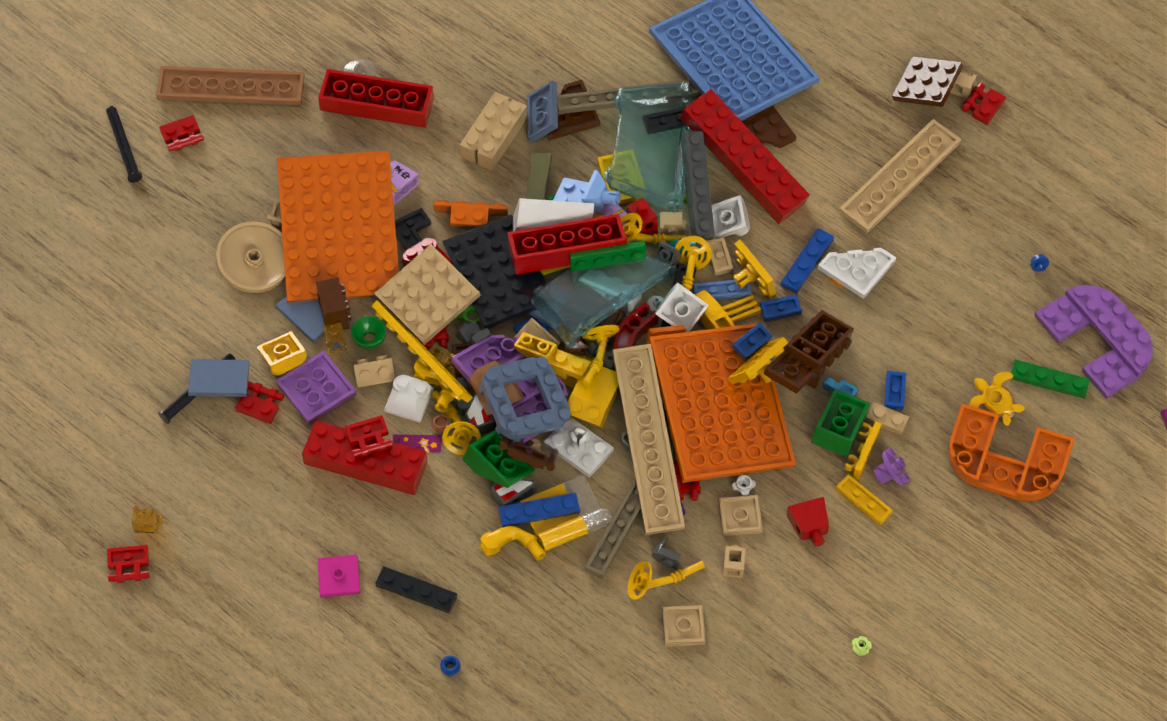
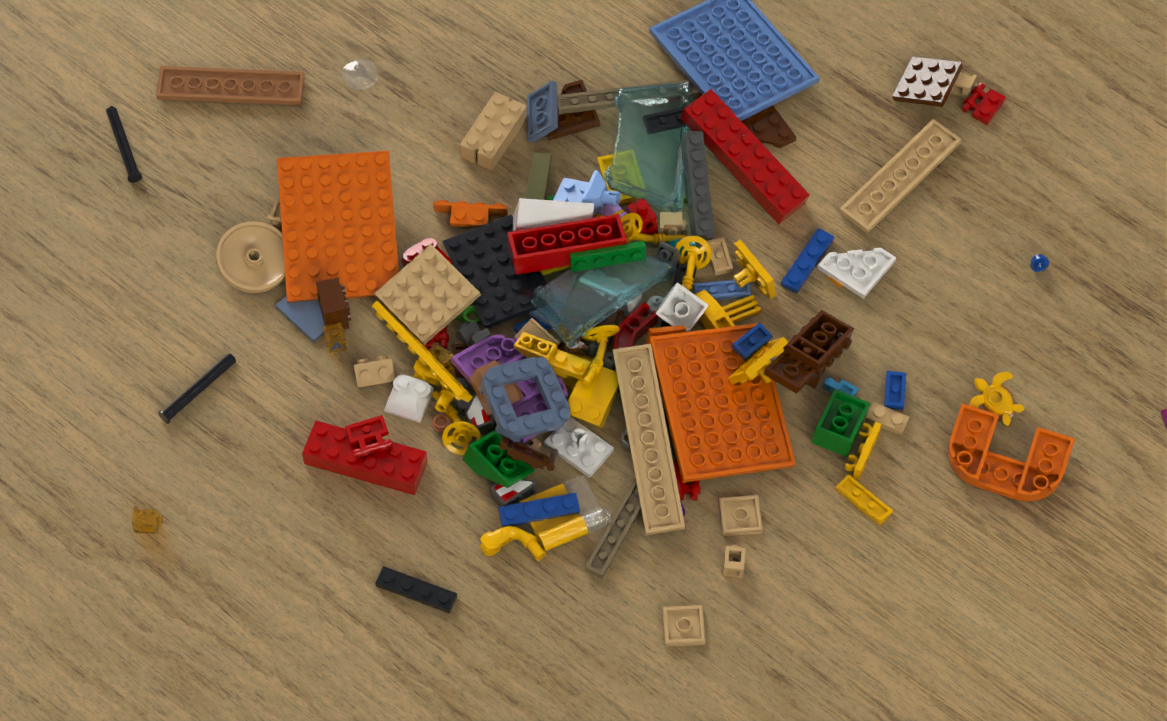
red plate [107,545,150,583] -> none
red plate [159,115,204,152] -> none
sand blue tile [188,359,250,397] -> none
red plate [235,382,285,424] -> none
yellow slope [257,331,307,376] -> none
medium lavender plate [276,351,357,425] -> none
red brick [318,69,434,128] -> none
dark pink plate [318,555,360,597] -> none
green piece [351,316,386,349] -> none
lavender torso [390,161,419,205] -> none
magenta sticker [393,434,442,453] -> none
black plate [395,208,431,251] -> none
blue plate [440,656,461,676] -> none
yellow dish [627,560,705,600] -> none
dark grey plate [652,537,681,569] -> none
white slope [711,195,750,239] -> none
white plate [732,474,756,496] -> none
blue plate [760,295,802,322] -> none
red torso [787,497,829,547] -> none
yellowish green plate [852,636,872,656] -> none
medium lavender plate [874,448,910,486] -> none
green plate [1011,360,1090,399] -> none
medium lavender plate [1034,285,1153,399] -> none

